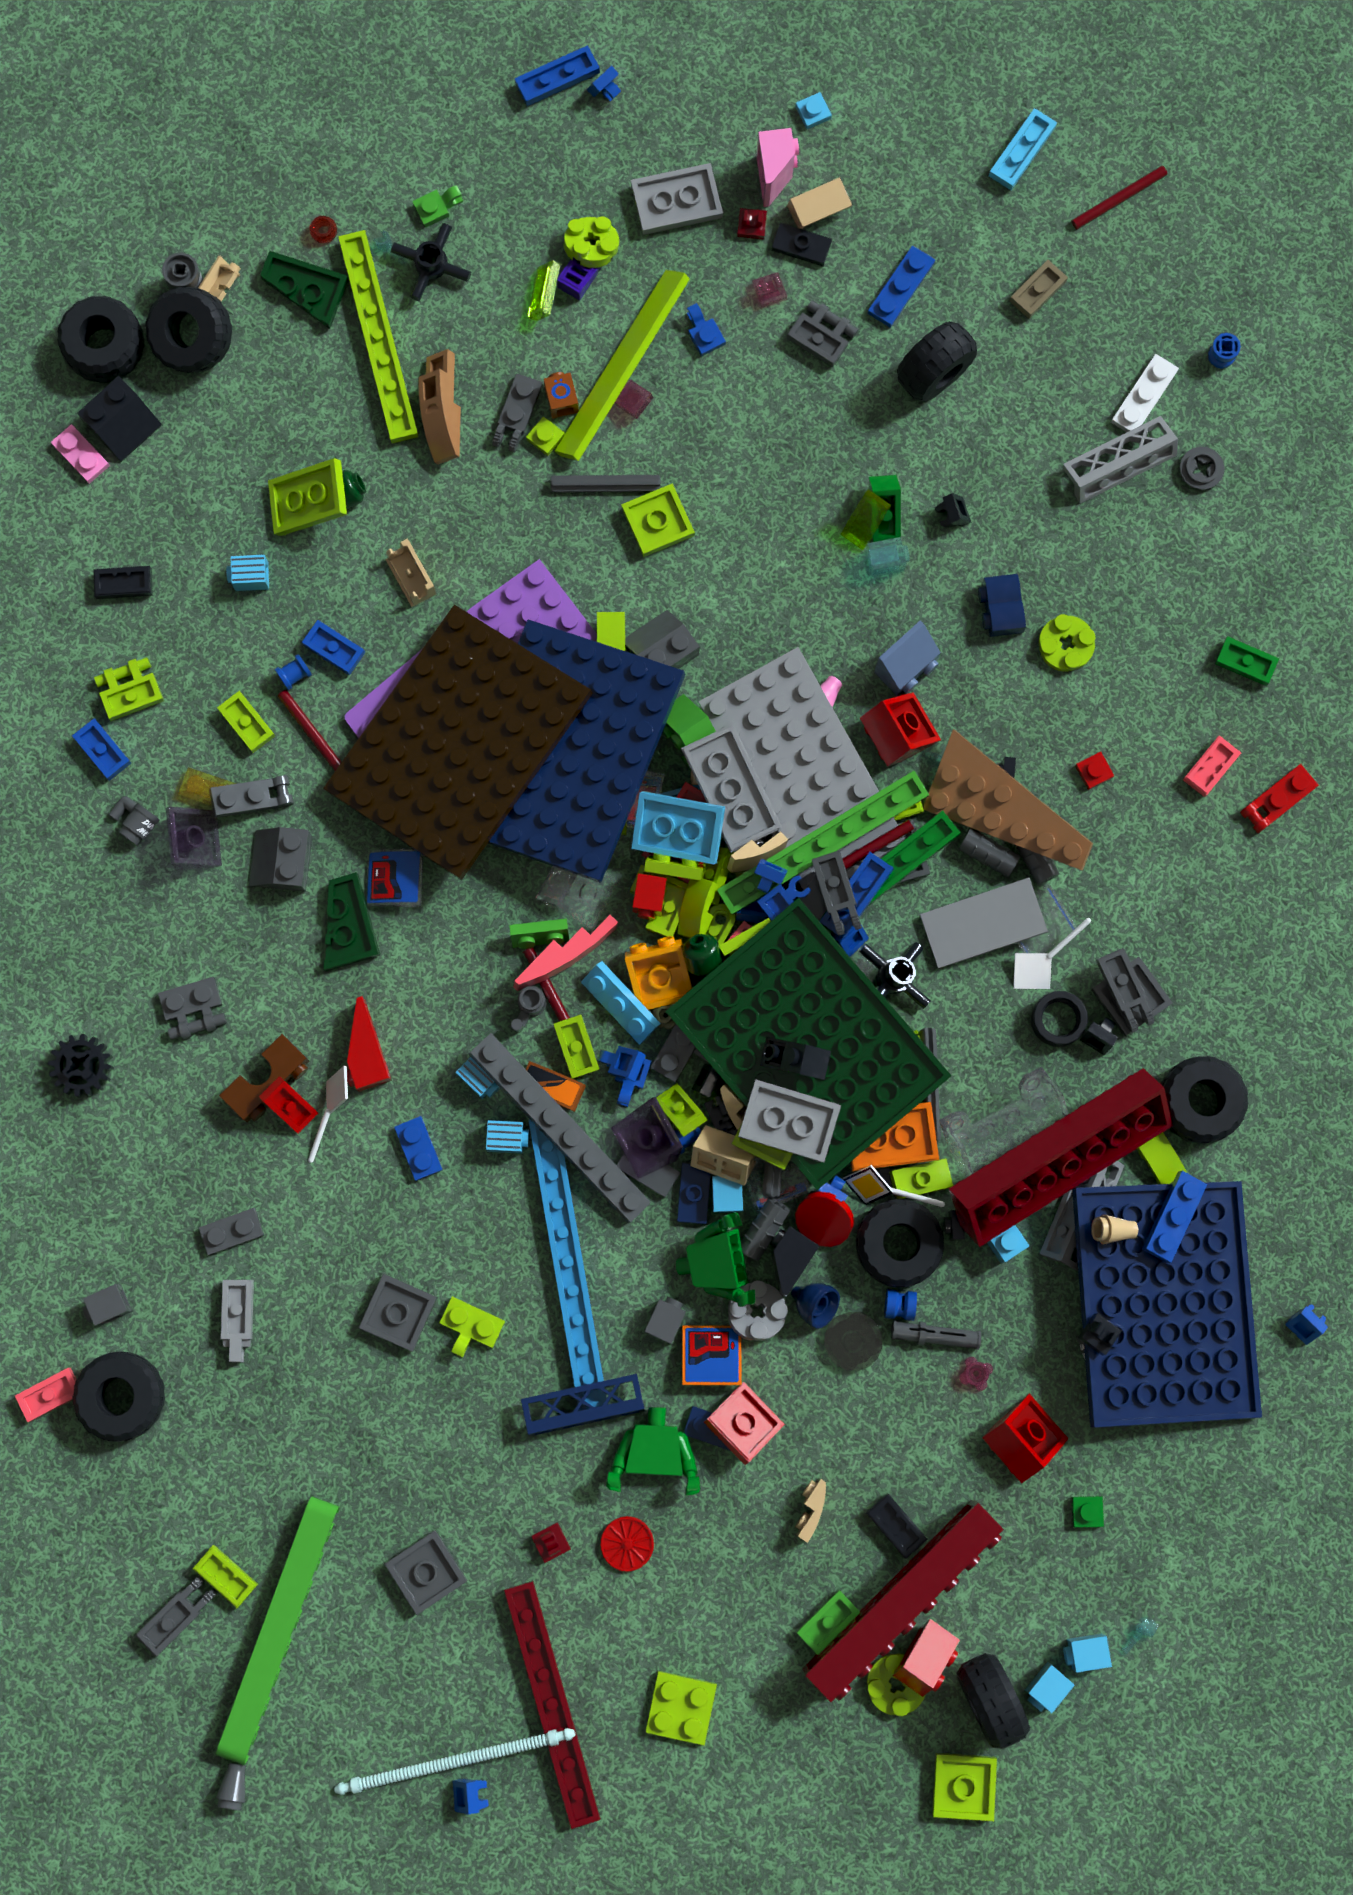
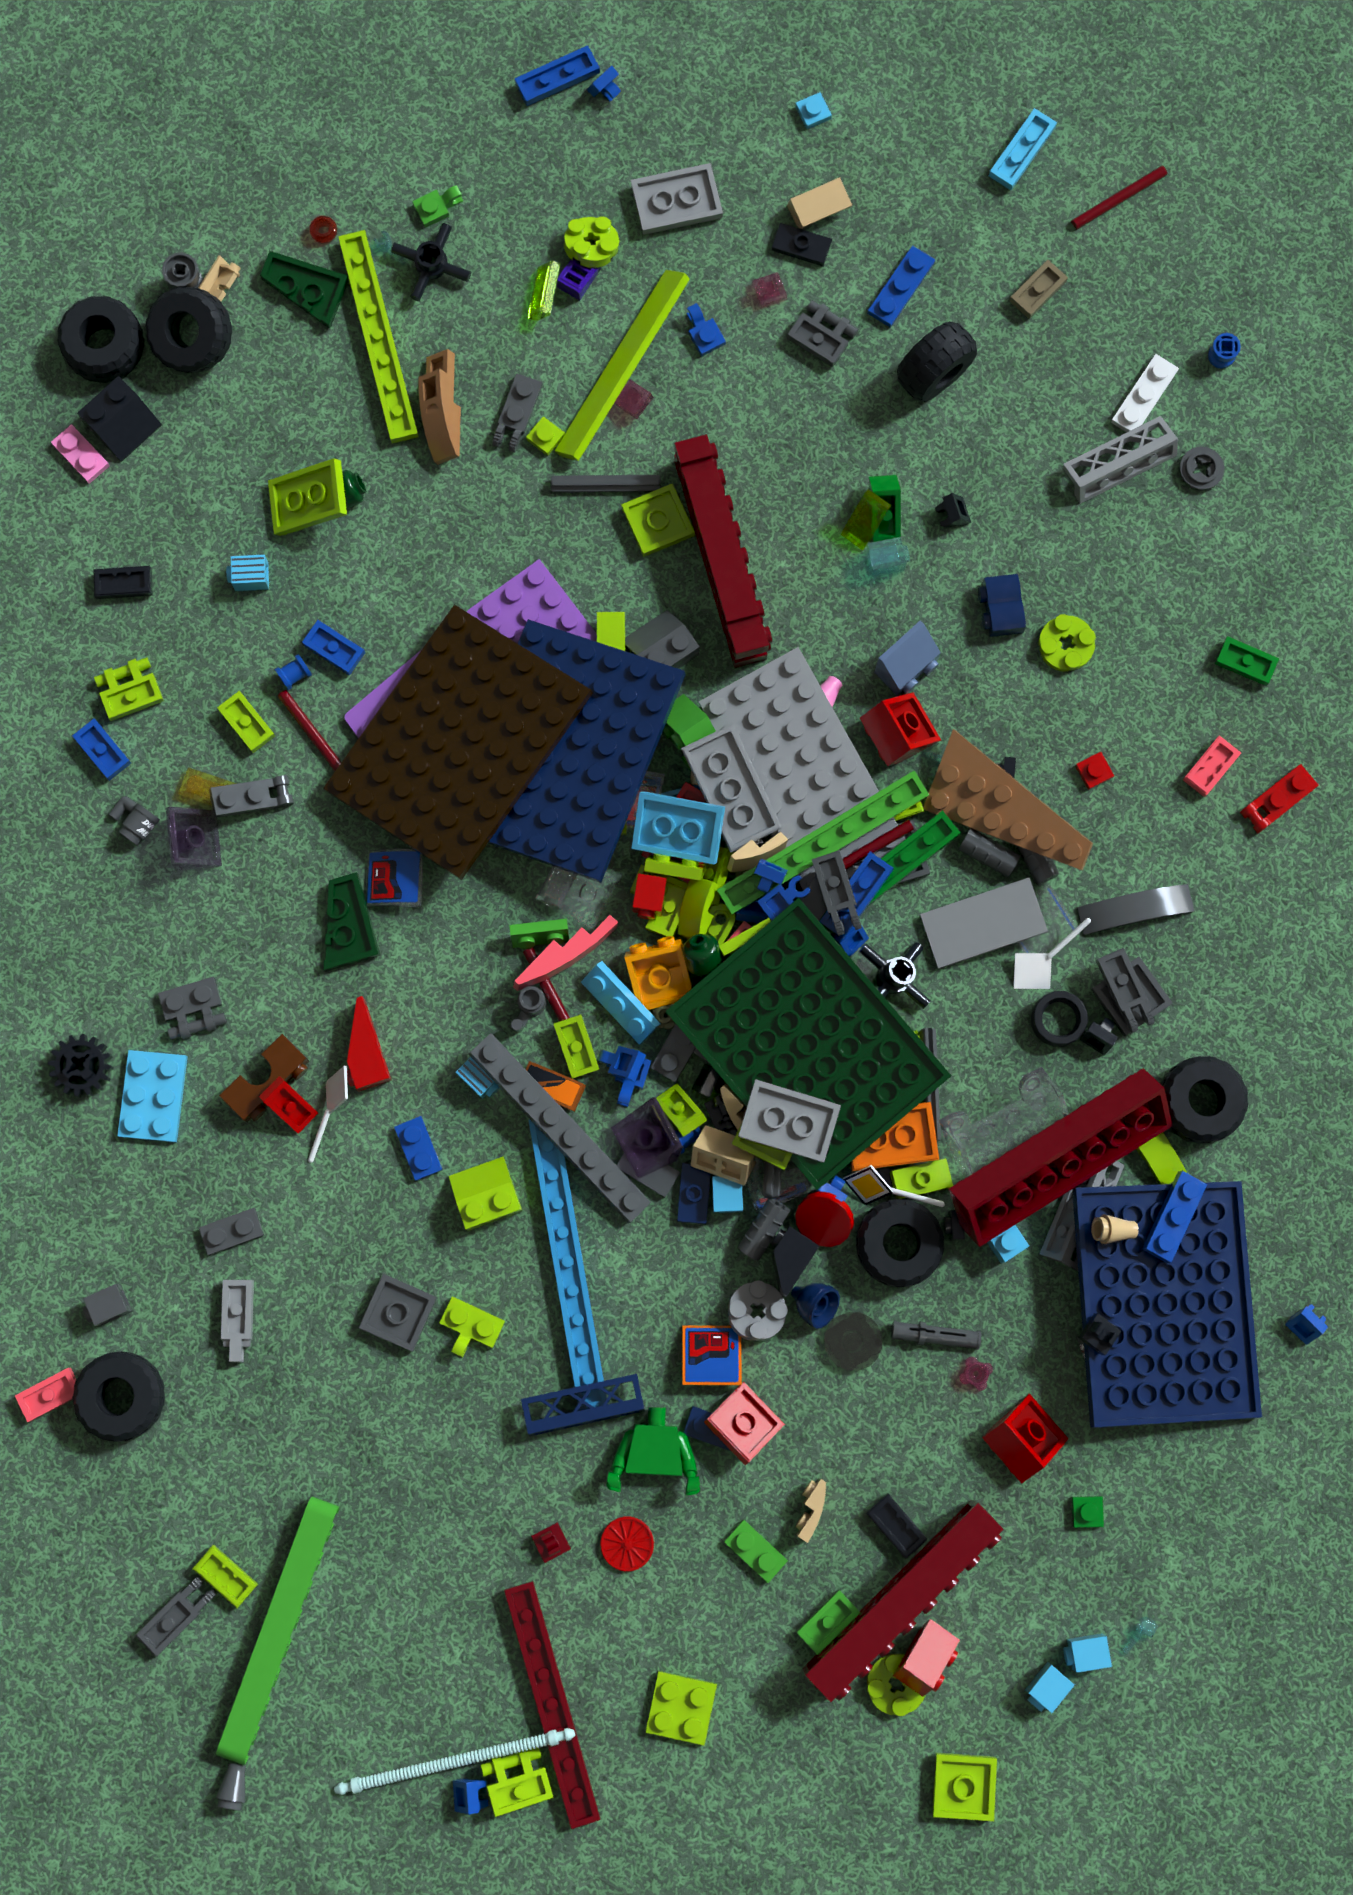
dark grey slope [249,827,313,892] -> none
tan hinge [385,538,436,607] -> none
dark grey plate [385,1530,468,1615] -> none
medium azure brick [486,1120,529,1153] -> none
dark orange brick [544,372,579,419] -> none
dark grey brick [645,1296,686,1344] -> none
green torso [676,1212,755,1307] -> none
dark red tile [737,208,767,240] -> none
bright pink slope [756,128,799,207] -> none
black slope [760,1037,831,1080] -> none
blue wheel [884,1289,917,1321] -> none
black tyre [956,1653,1030,1749] -> none
none -> medium azure plate [118,1050,188,1143]
none -> lime slope [449,1156,523,1231]
none -> lime plate [480,1747,553,1817]
none -> dark red brick [674,434,772,669]
none -> bright green plate [724,1519,788,1583]
none -> dark grey slope [1077,884,1195,935]

